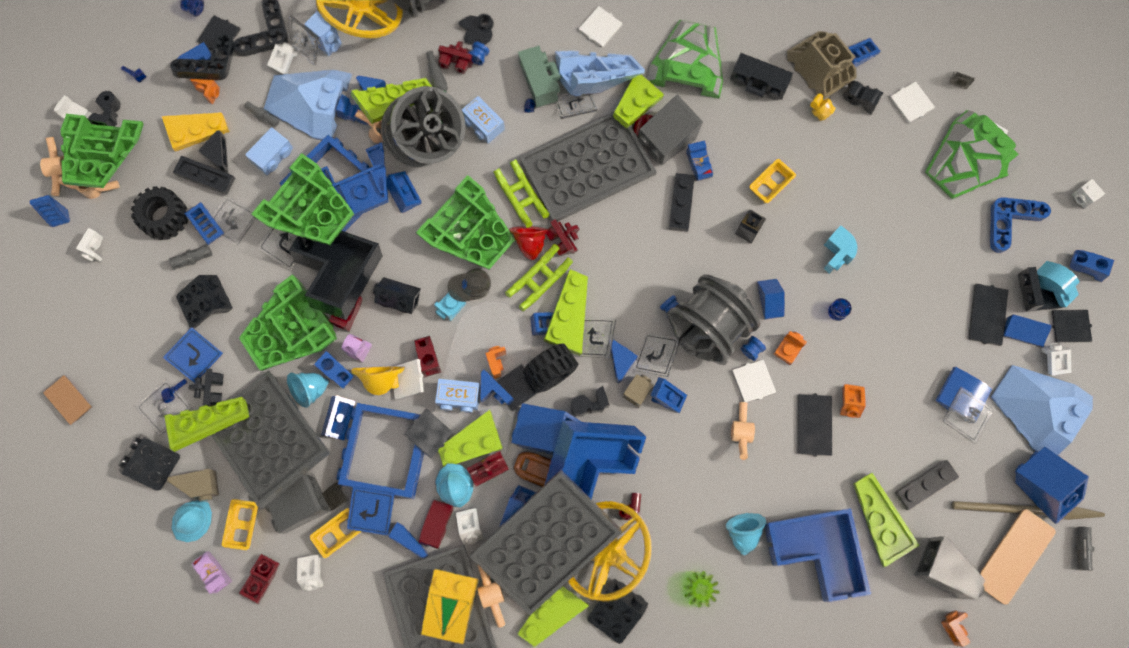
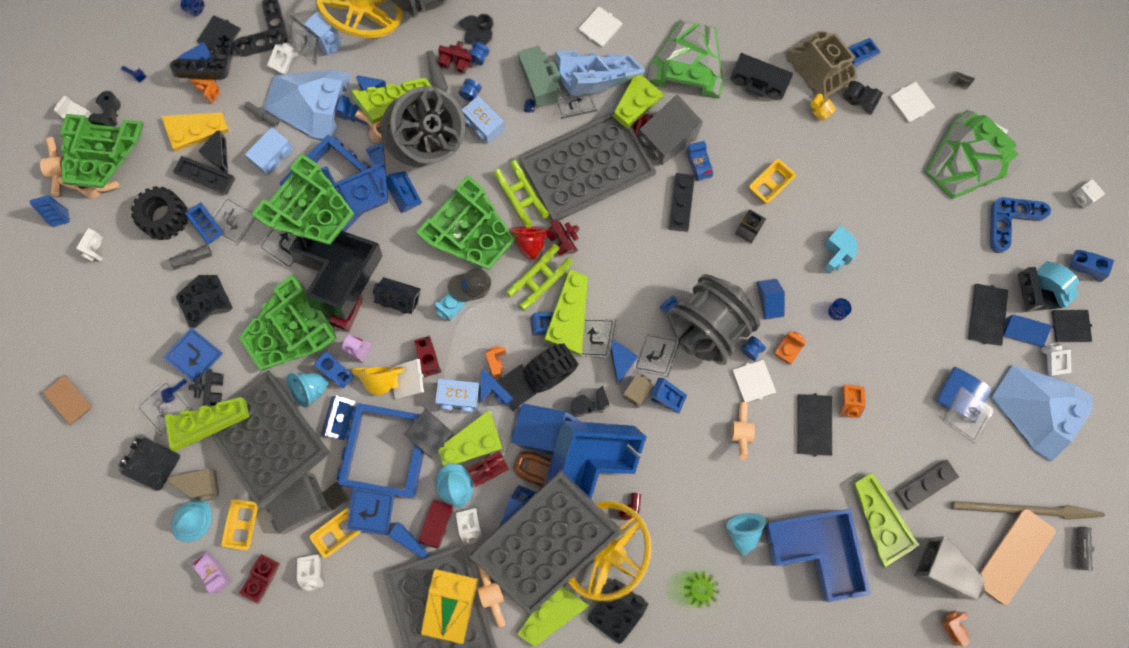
blue slope [1015,447,1089,524] -> none
none -> blue wheel [458,78,482,102]

